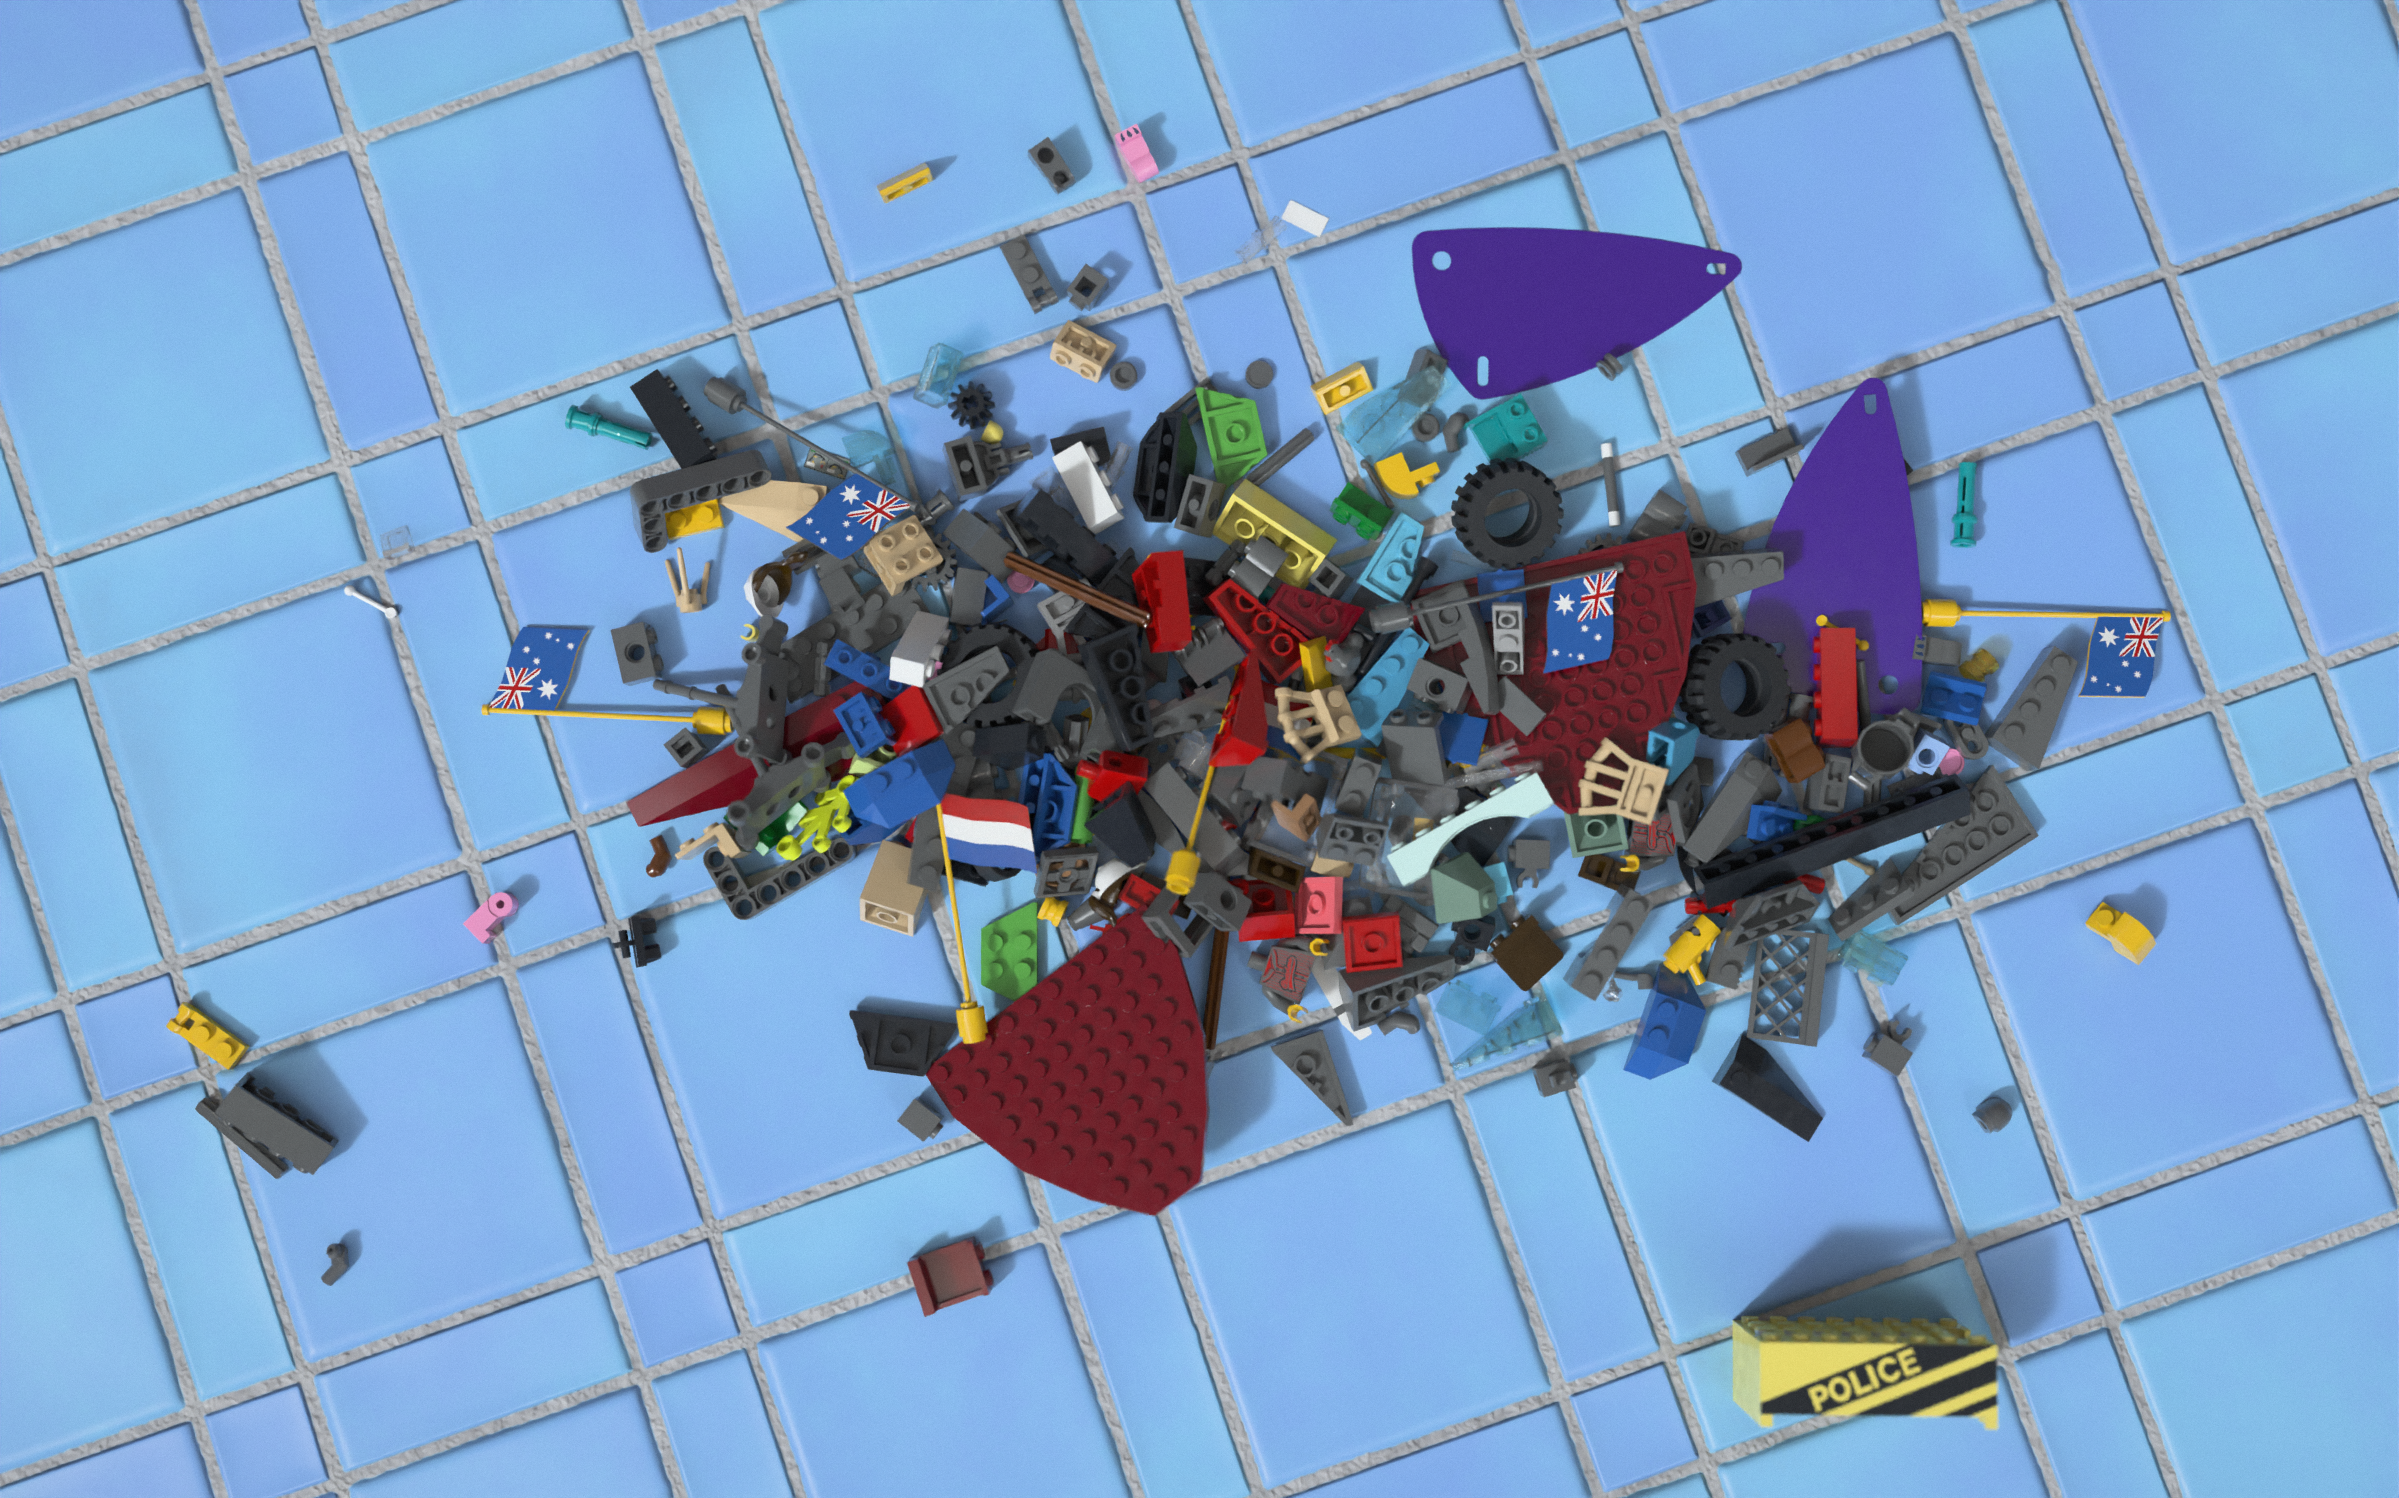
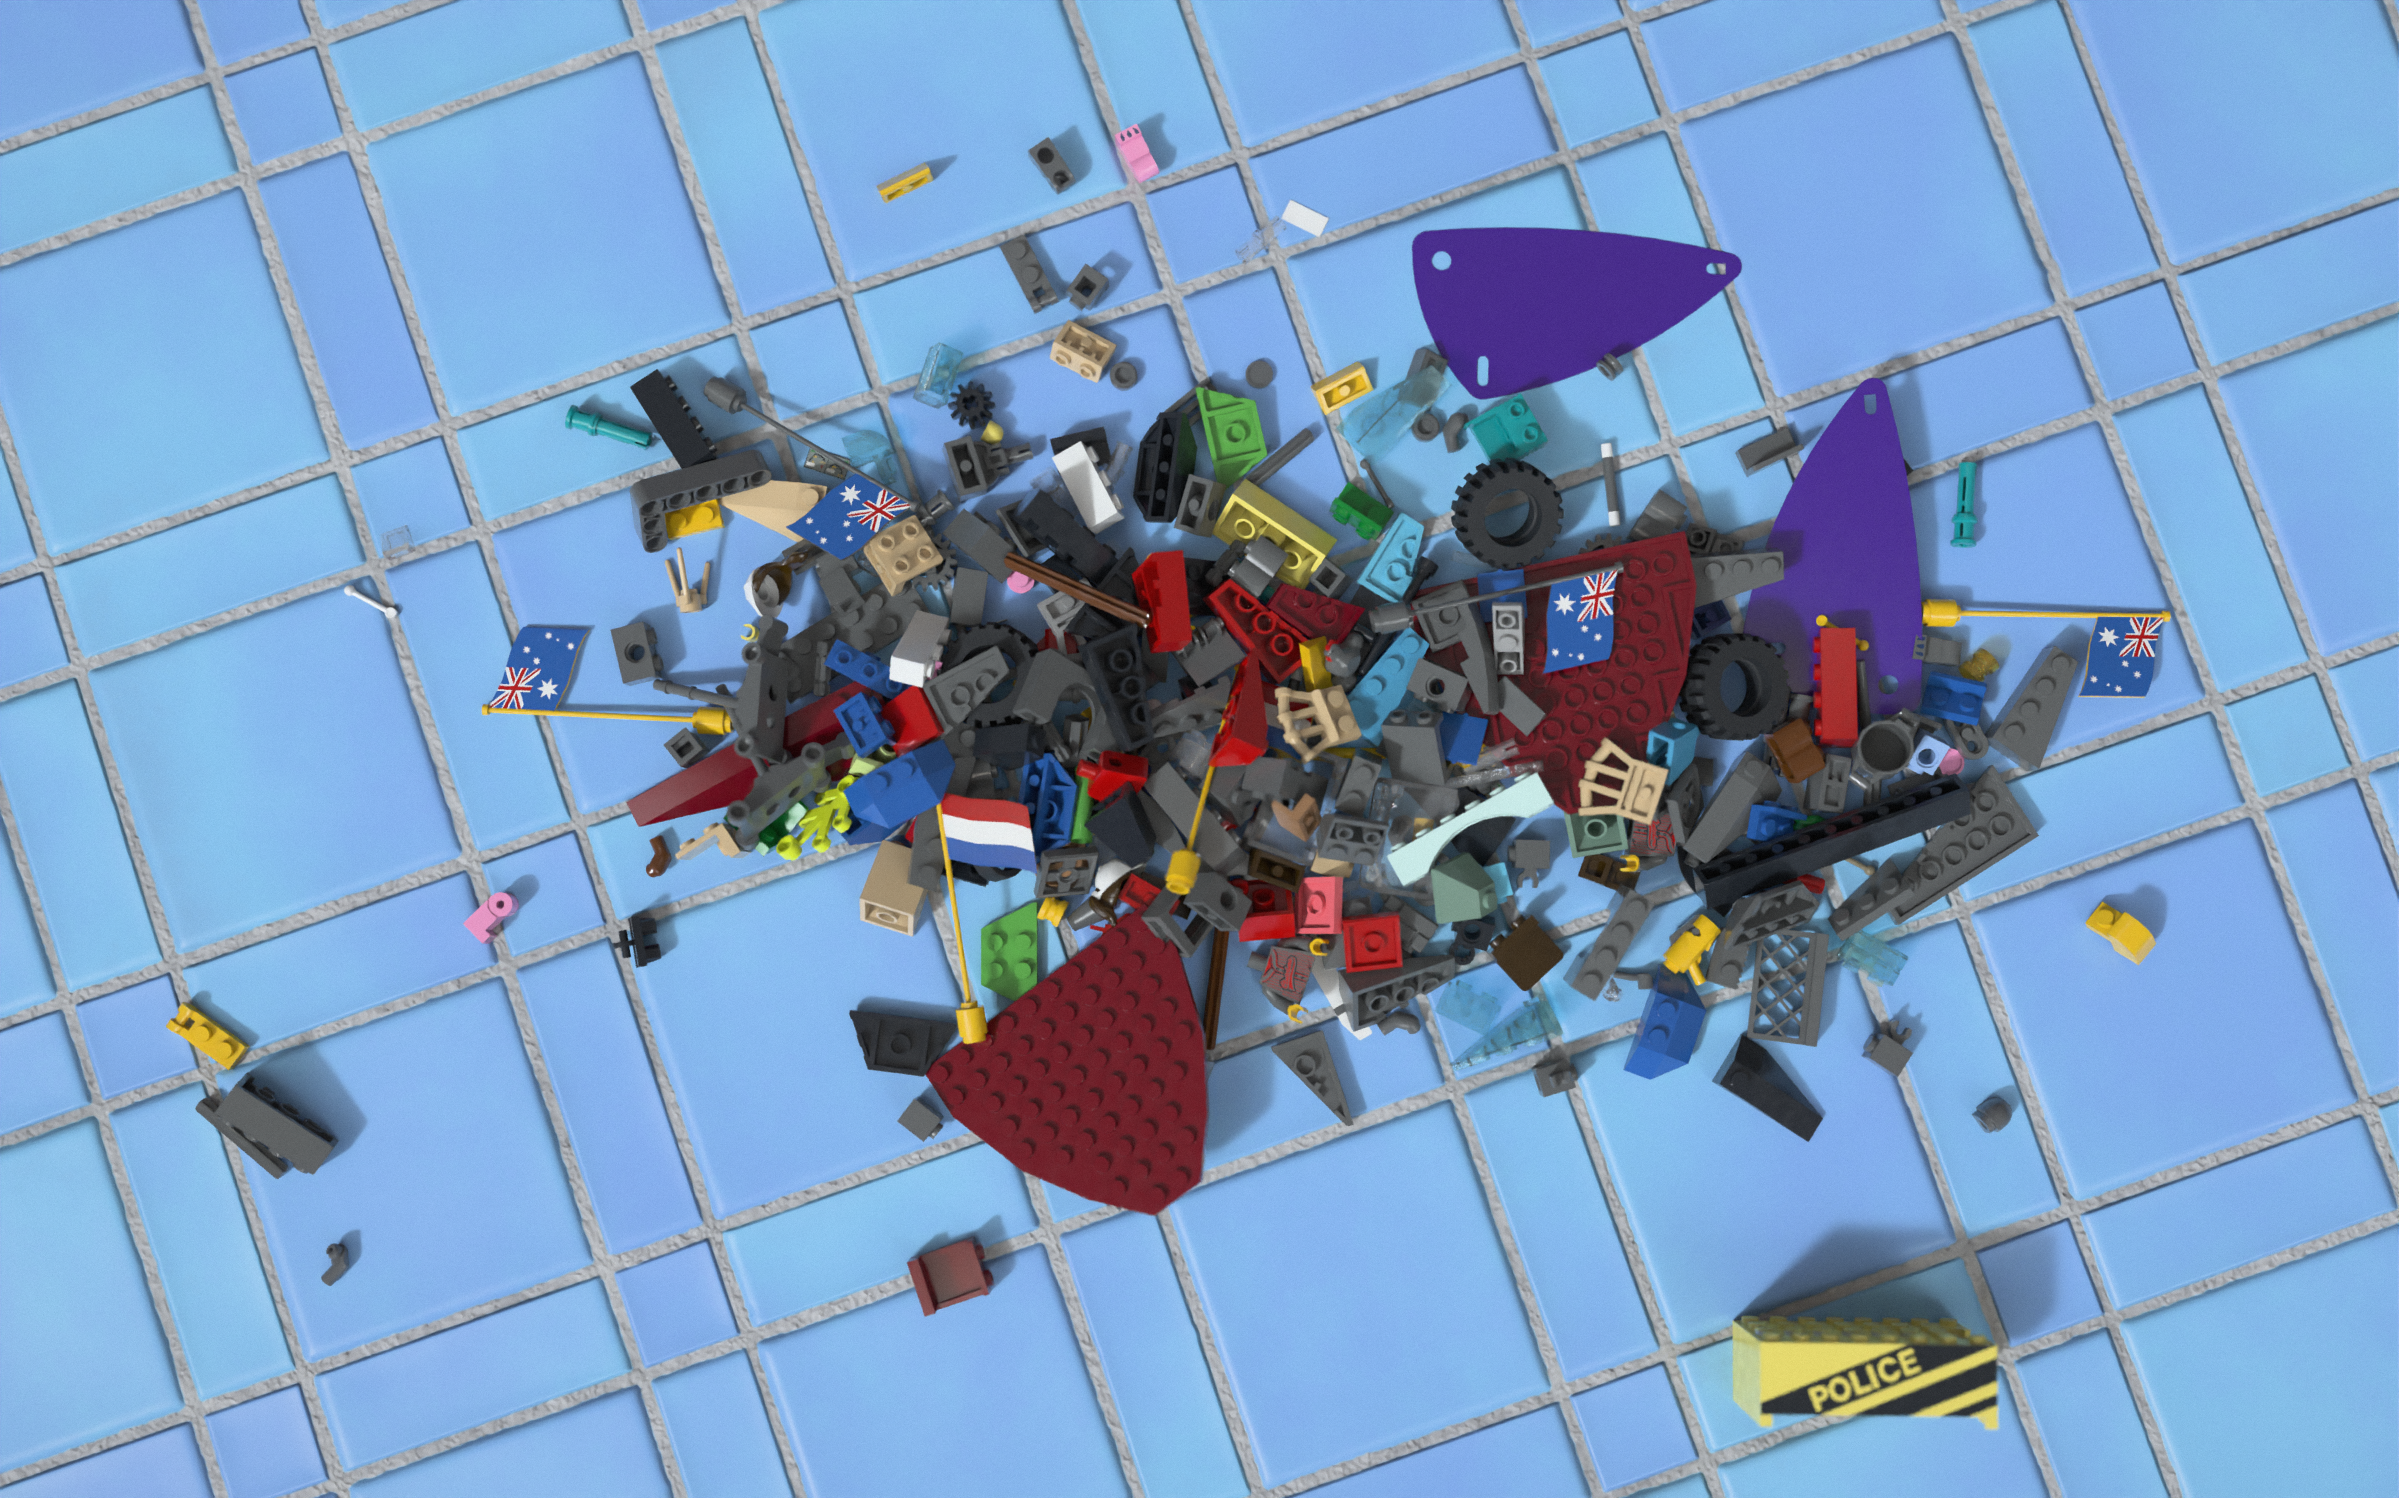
dark grey beam [703,838,858,920] -> none
blue panel [981,574,1015,622] -> none
yellow brick [1374,452,1440,499] -> none
red axle [1684,897,1739,914] -> none

